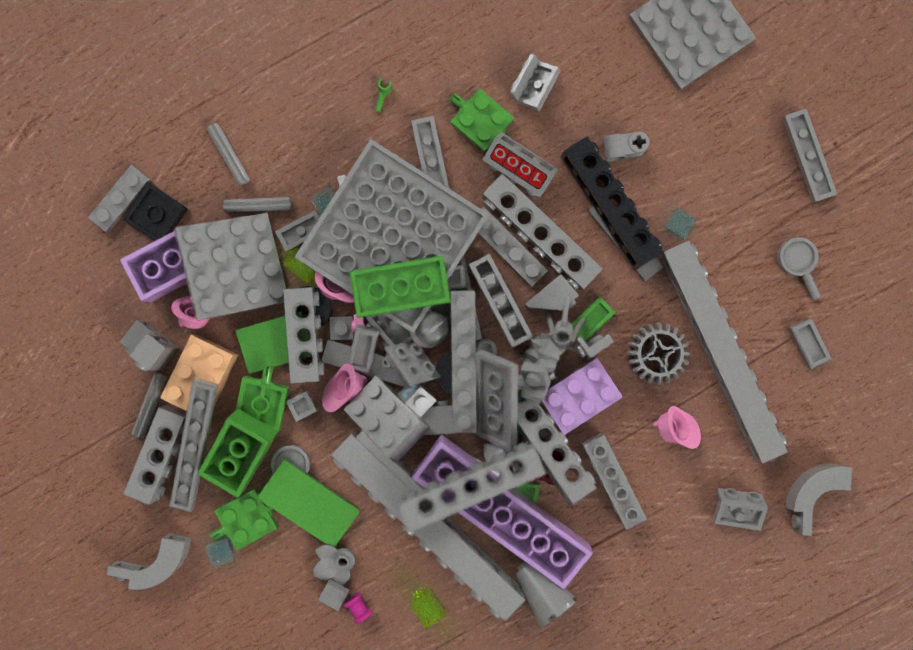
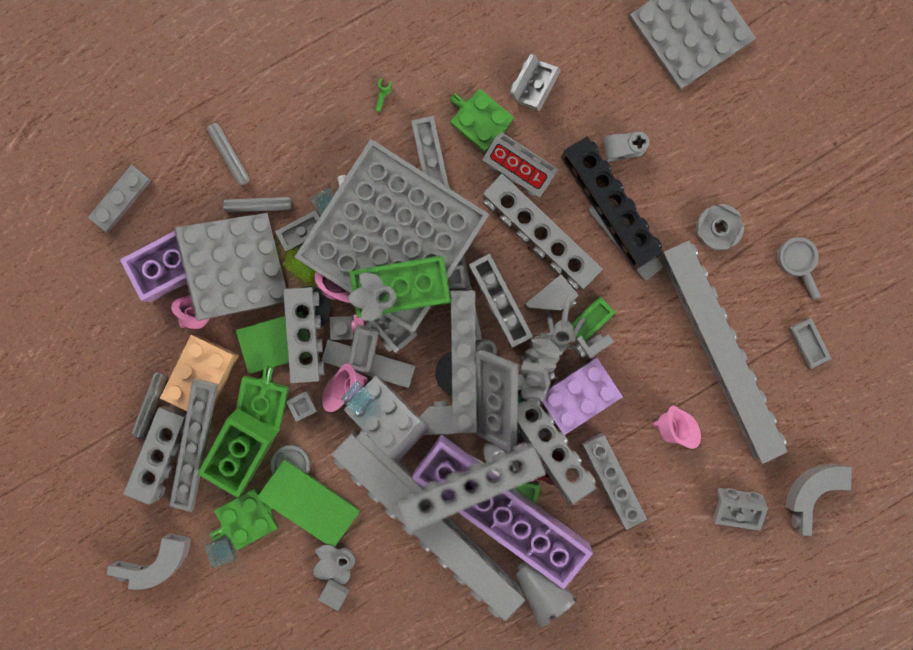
light grey brick [120,320,180,371] -> none
black tile [123,182,188,241] -> none
dark pink bush [343,592,373,624] -> none
light grey hinge [382,341,441,386] -> none
light grey brick [398,384,437,417] -> none
light grey piece [410,303,452,348] -> none
clear neon green brick [410,586,445,629] -> none
light grey plate [478,206,548,287] -> none
light grey gear [627,322,690,385] -> none
clear light blue tile [664,208,697,240] -> none
light grey plate [782,108,837,203] -> none
none -> clear light blue plate [341,381,376,415]
none -> light grey plate [348,273,396,321]
none -> light grey plate [695,204,744,251]

